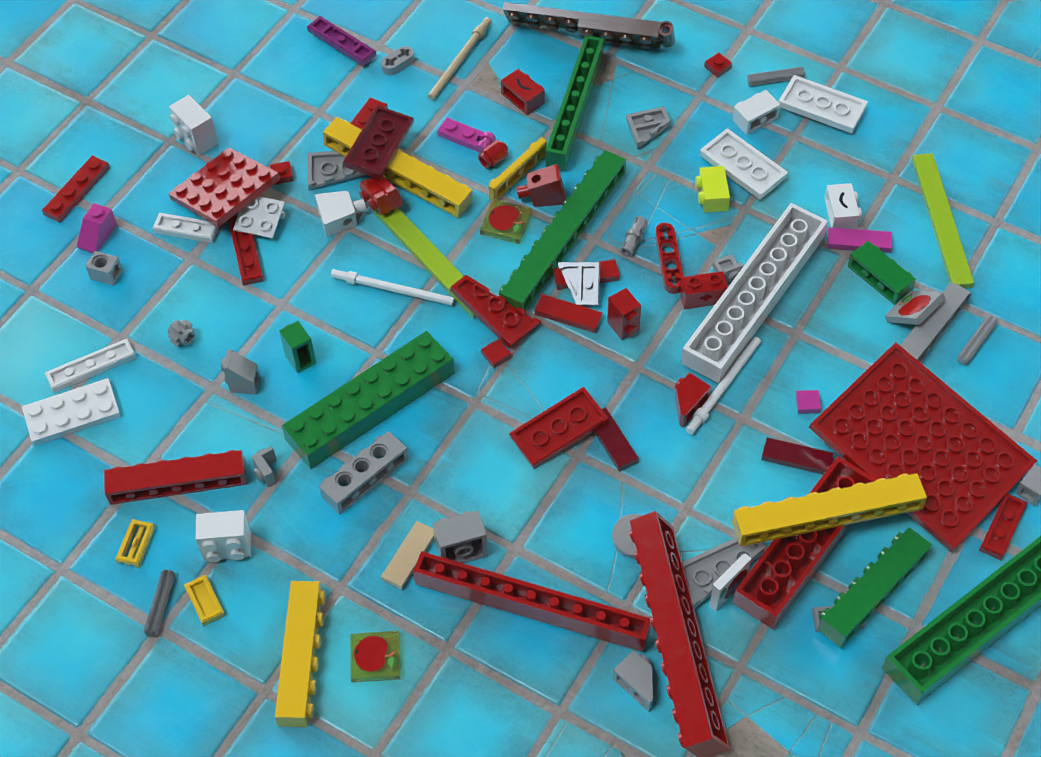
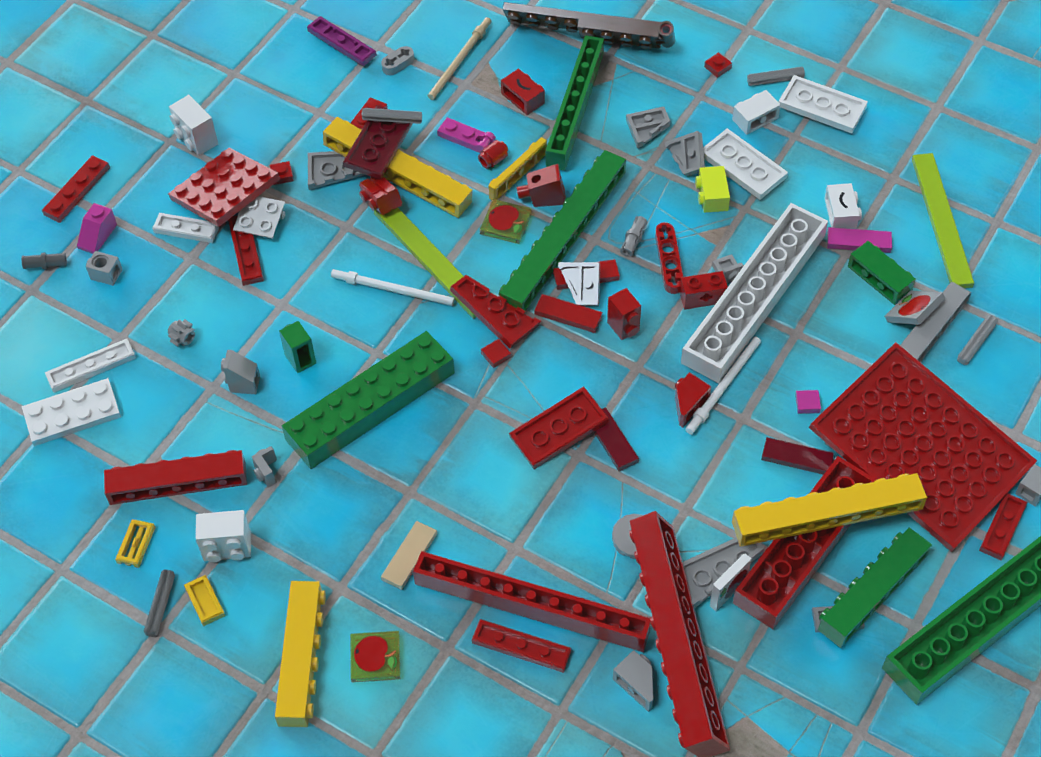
white torso [315,191,366,237] -> none
light grey brick [319,431,408,515] -> none
light grey brick [433,511,488,563] -> none
none -> dark grey pin [21,252,67,269]
none -> light grey axle [362,108,422,124]
none -> red tile [472,619,572,673]
none -> light grey wing [665,131,705,177]

